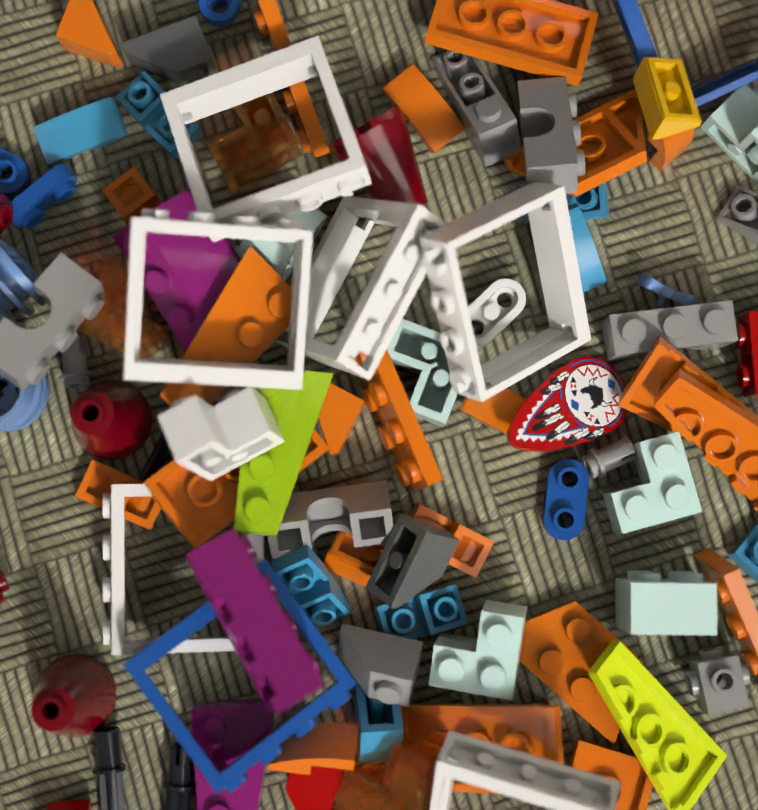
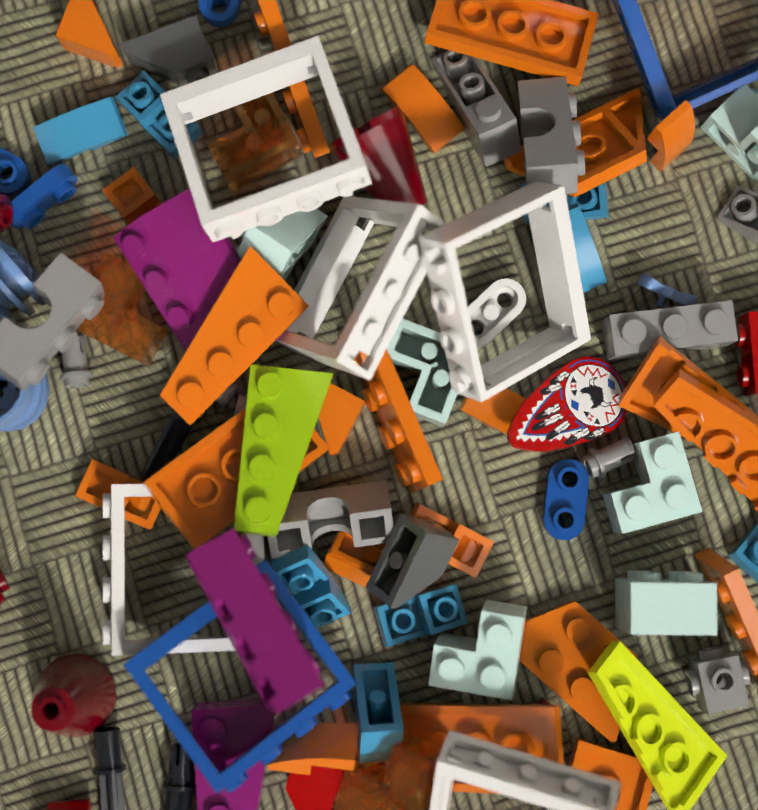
dark red cone [71,380,153,460] -> none
white window [124,209,313,390] -> none
white brick [157,387,285,481] -> none
light grey slope [338,623,423,707] -> none
yellow slope [633,57,702,140] -> none

